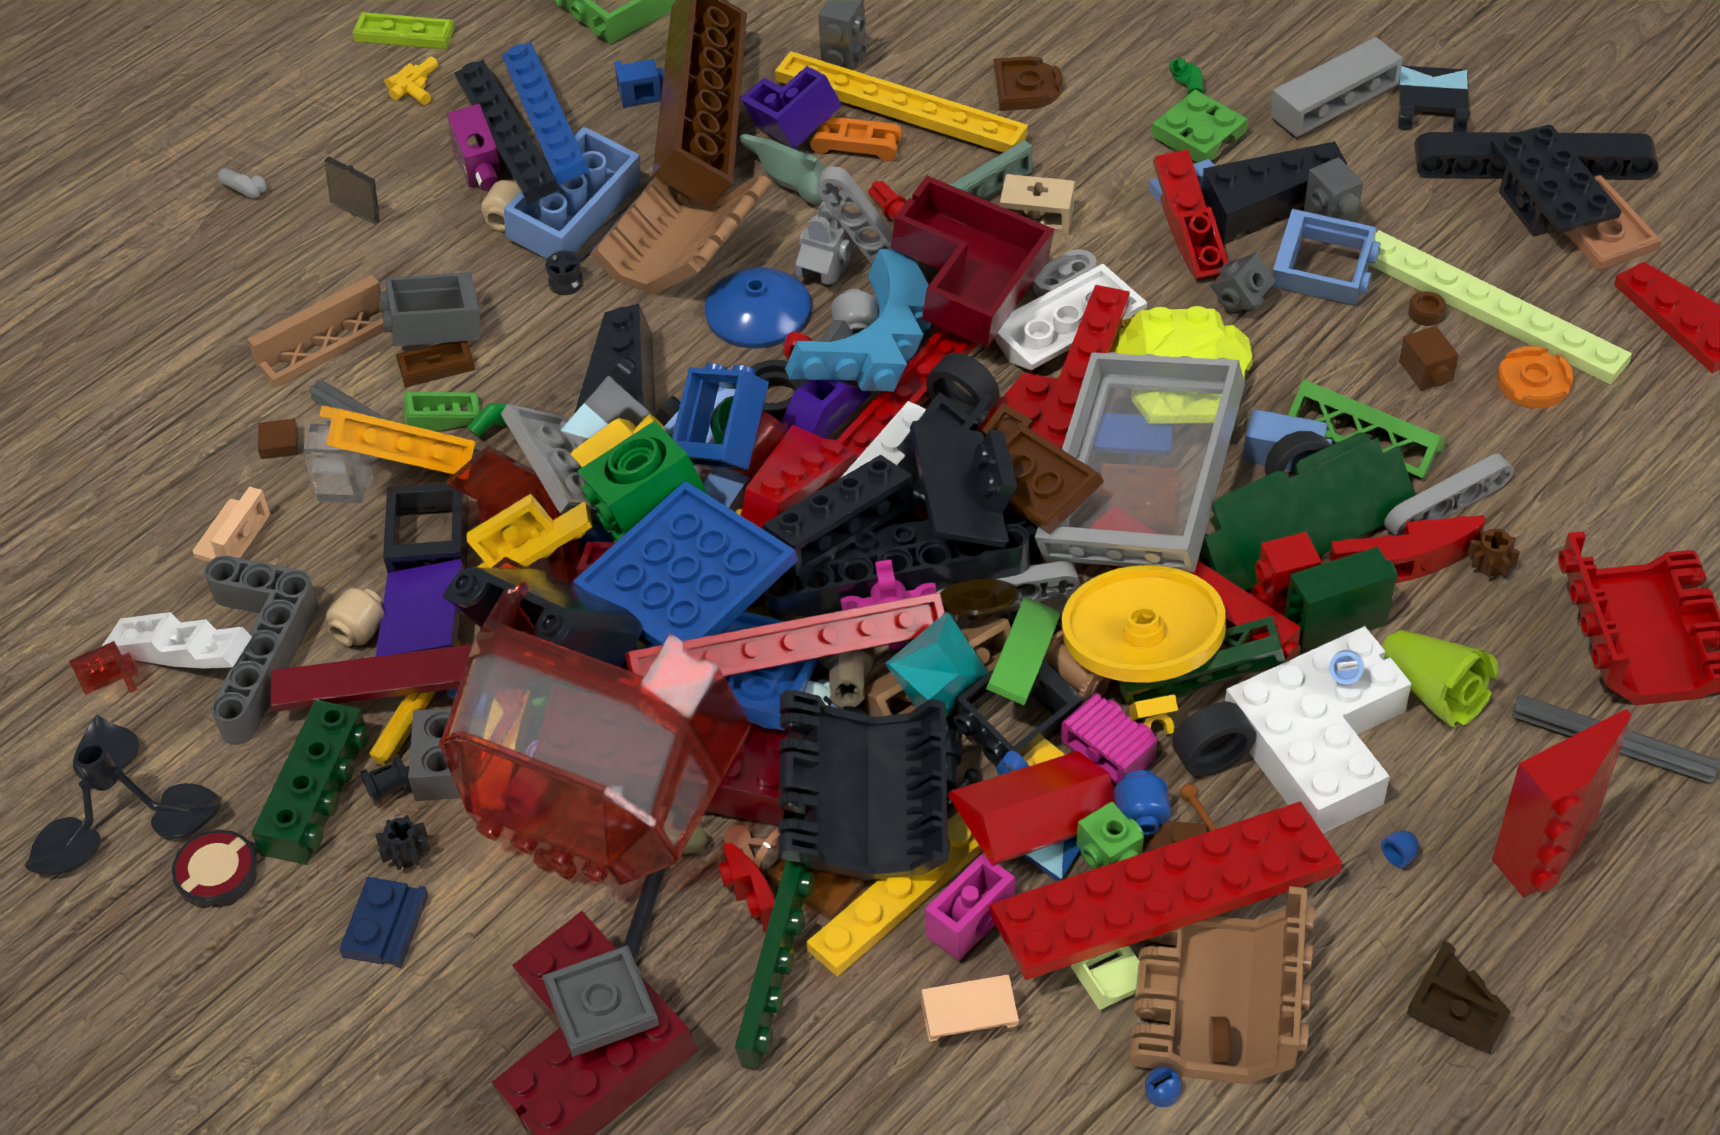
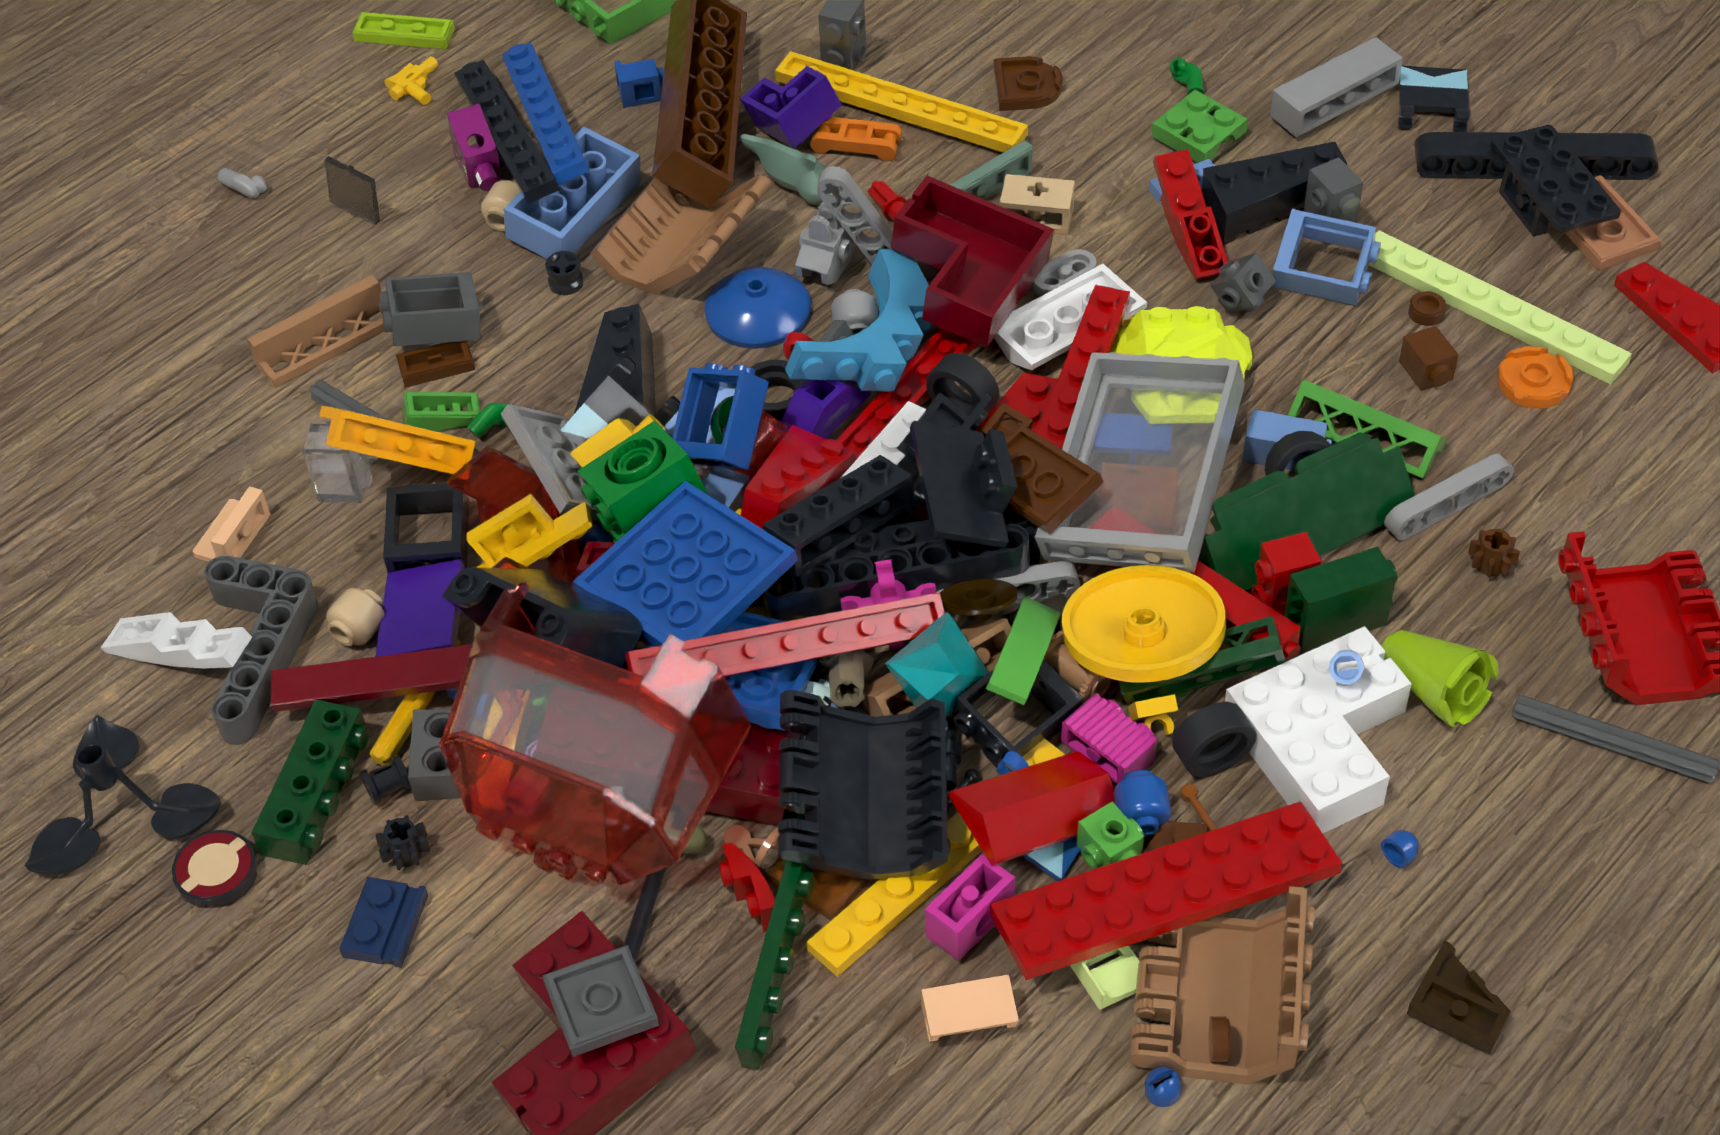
clear red bracket [69,641,139,695] -> none
reddish brown tile [258,418,298,458] -> none
red slope [1329,515,1485,584] -> none
red slope [1492,709,1632,898] -> none

